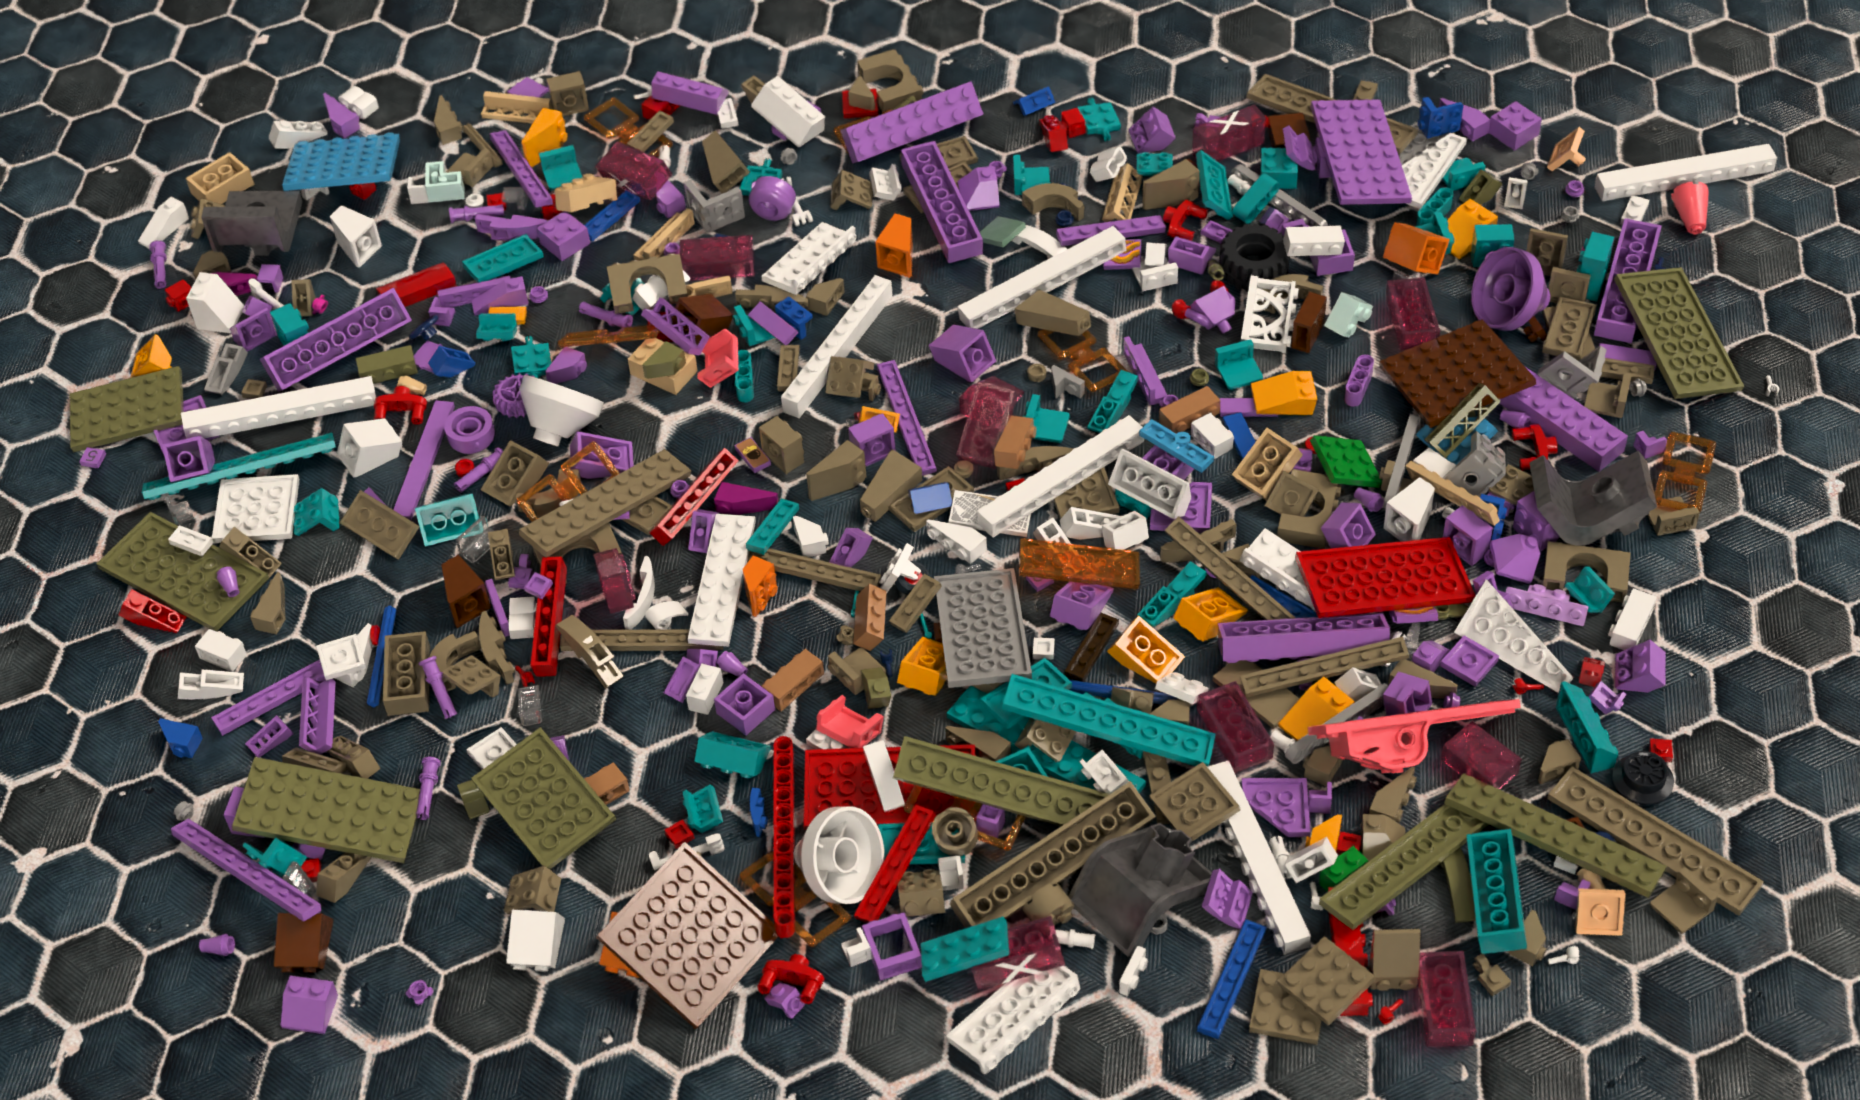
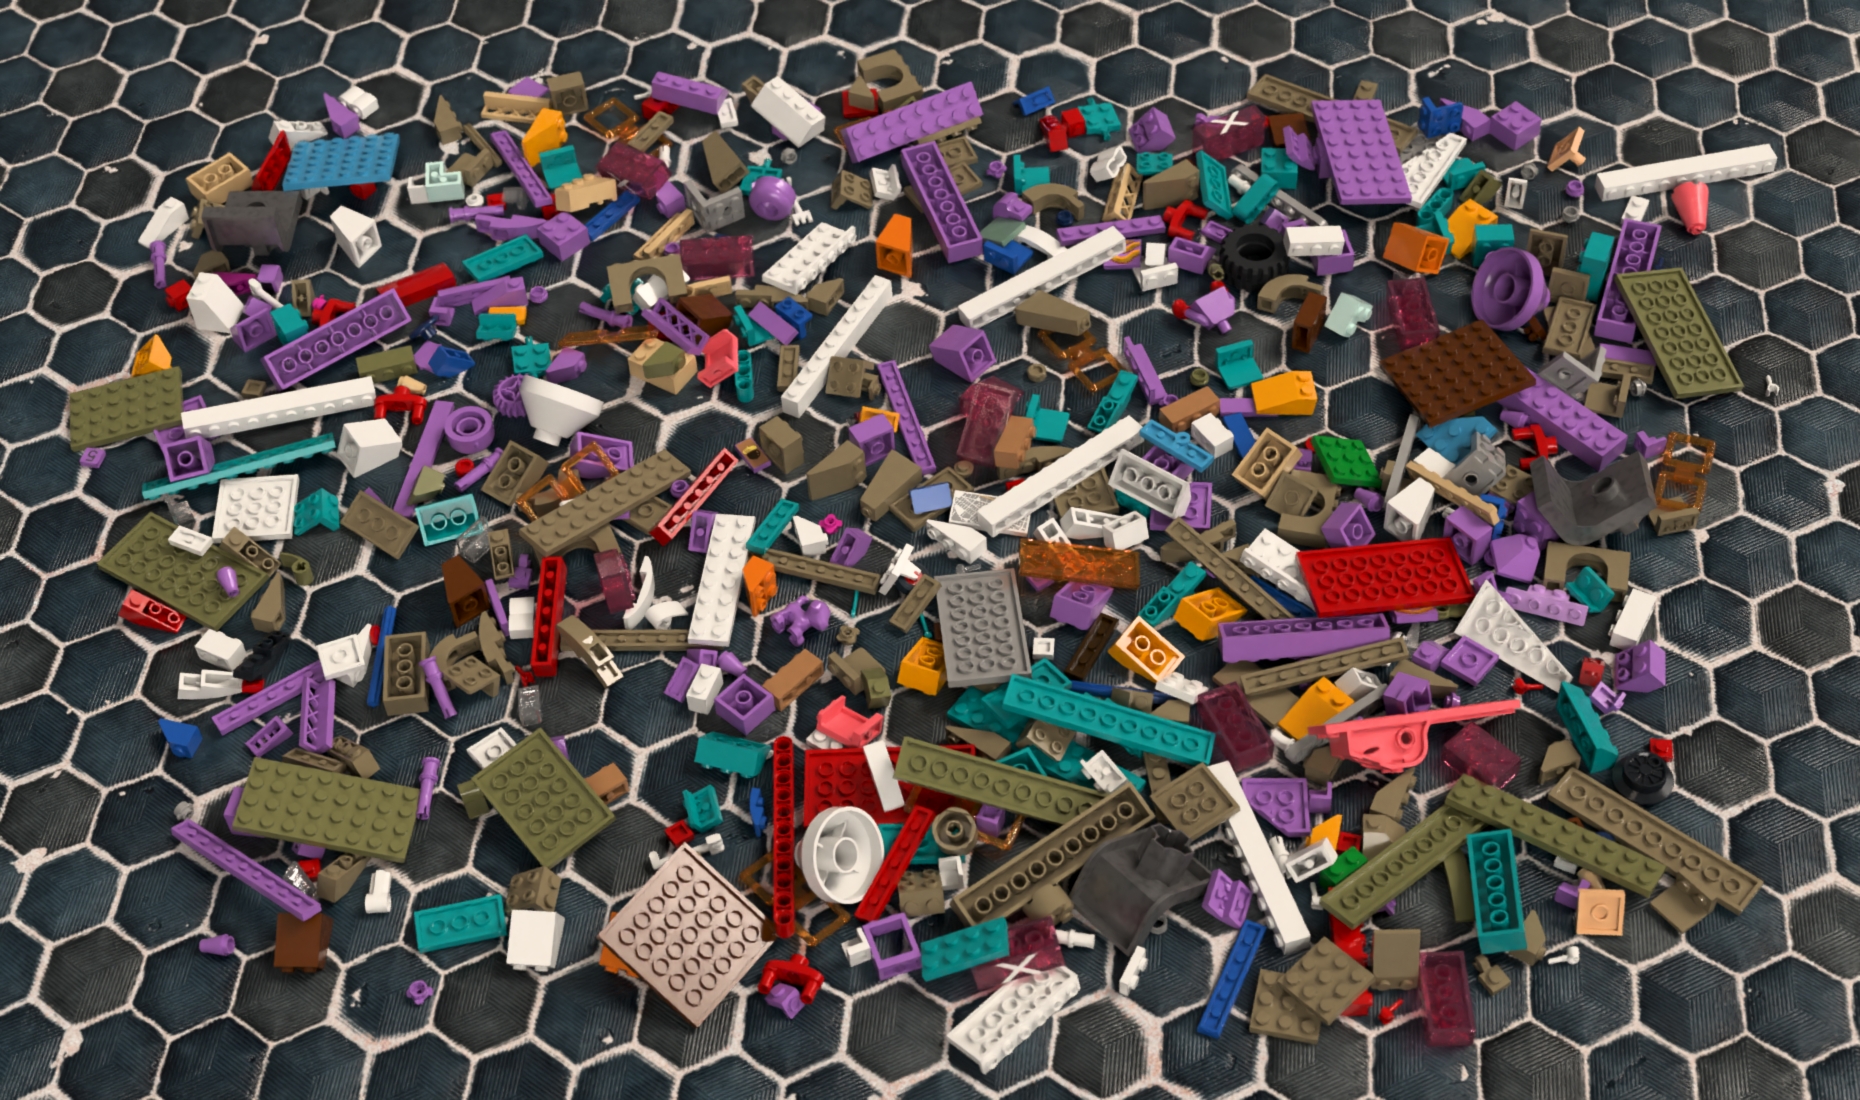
light grey slope [204,343,248,395] -> none
teal bracket [242,837,307,879] -> none
medium lavender slope [281,976,338,1034] -> none
medium lavender tile [524,572,553,599] -> none
magenta slope [714,482,779,515] -> none
medium nougat brick [853,584,886,651] -> none
dark blue hand [880,649,893,678] -> none
medium lavender slope [957,166,1000,211] -> none
light grey slope [1051,365,1085,399] -> none
white fence [1241,276,1299,353] -> none
medium lavender beam [1344,354,1374,407] -> none
olive fence [1424,383,1501,458] -> none
none -> black slope [233,631,290,681]
none -> red plate [242,678,265,694]
none -> red slope [252,130,292,191]
none -> olive panel [279,553,314,586]
none -> red connector [312,298,356,327]
none -> white piece [365,870,392,913]
none -> slope [406,465,445,506]
none -> teal plate [414,894,508,953]
none -> medium lavender animal [770,596,831,647]
none -> dark pink plate [819,514,842,534]
none -> dark tan plate [912,116,982,146]
none -> blue bracket [983,240,1033,275]
none -> medium lavender brick [993,192,1032,221]

